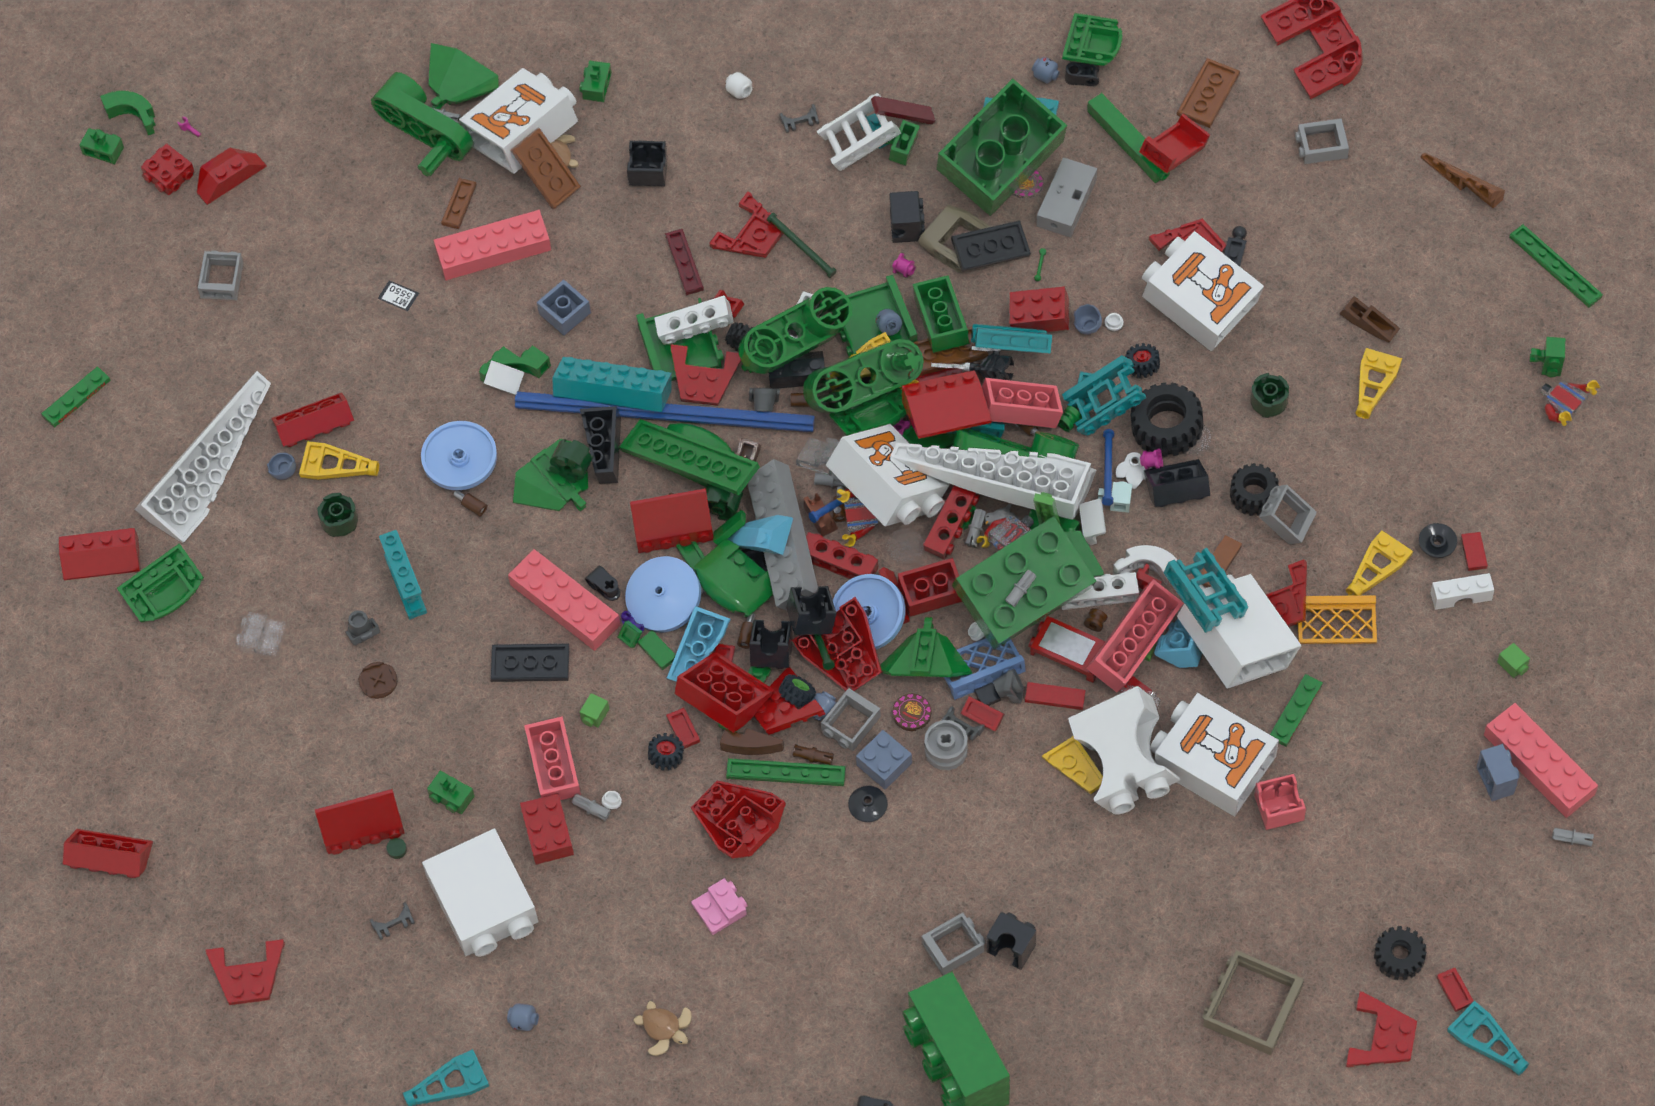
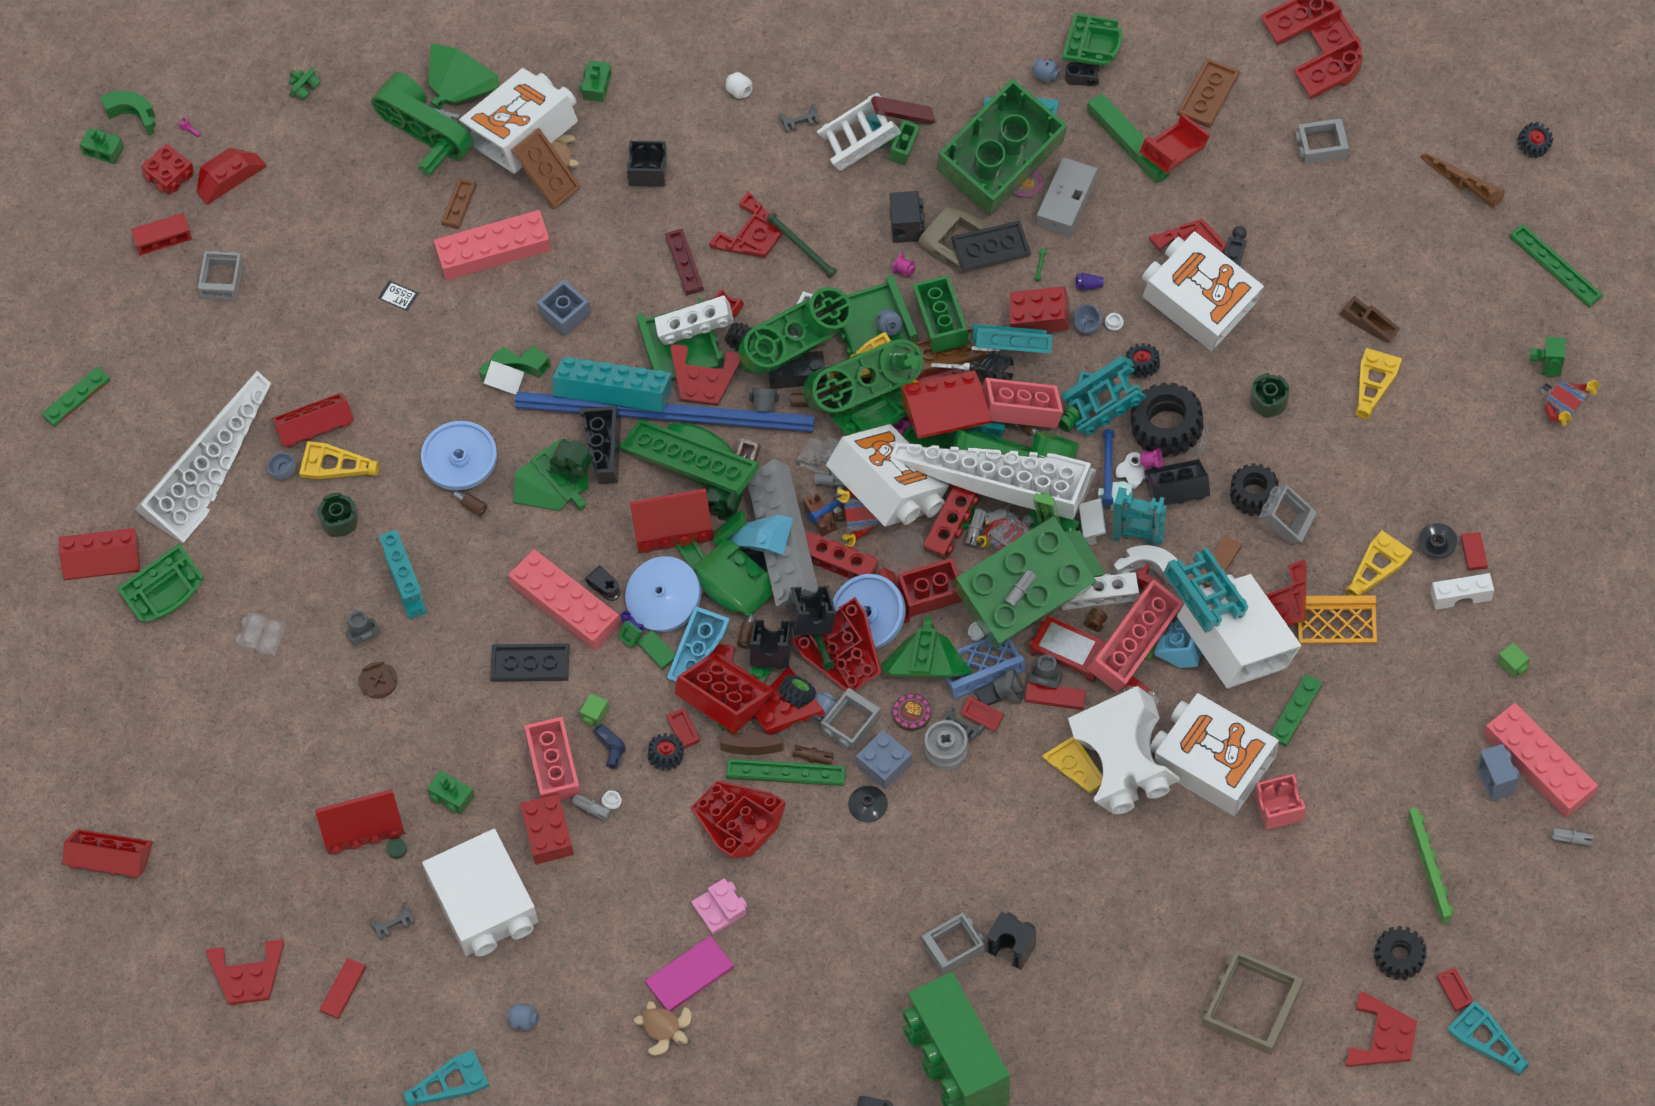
none -> red brick [131,213,192,256]
none -> green hips [288,67,321,101]
none -> red tile [320,958,366,1020]
none -> dark blue arm [592,724,626,769]
none -> dark pink tile [645,935,734,1011]
none -> dark grey piece [1028,654,1063,688]
none -> dark purple cone [1075,272,1103,291]
none -> teal fence [1112,487,1167,547]
none -> bright green plate [1408,807,1454,924]
none -> black wheel [1517,122,1553,158]

